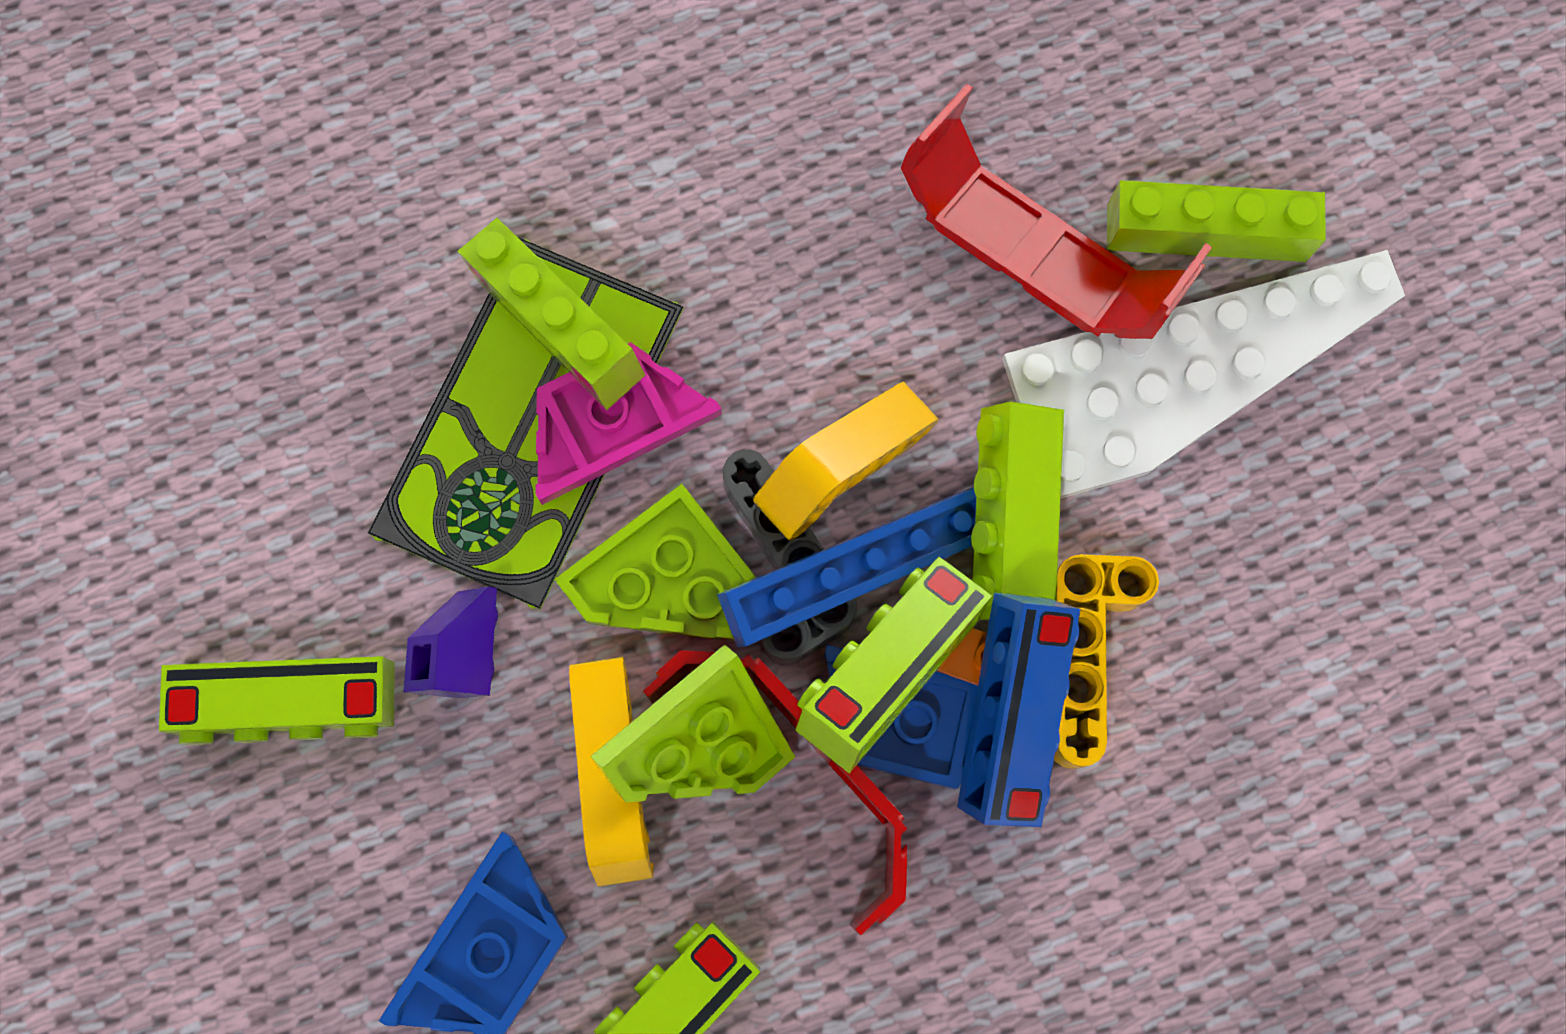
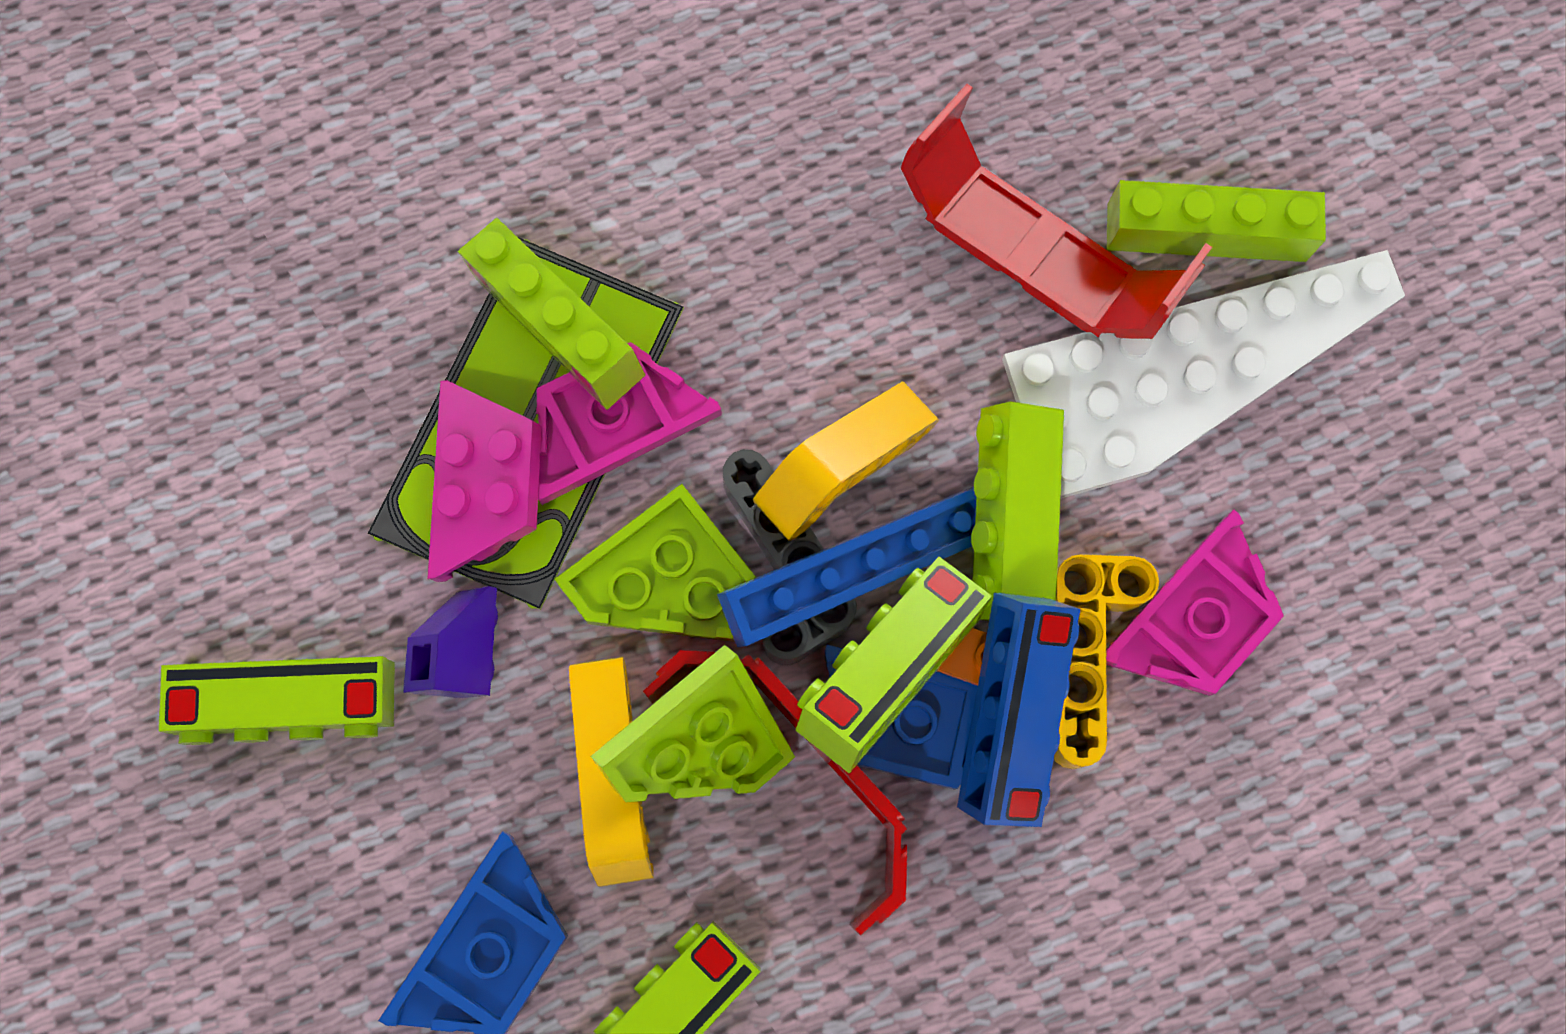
none -> dark pink wing [427,380,542,582]
none -> dark pink wing [1106,509,1284,696]

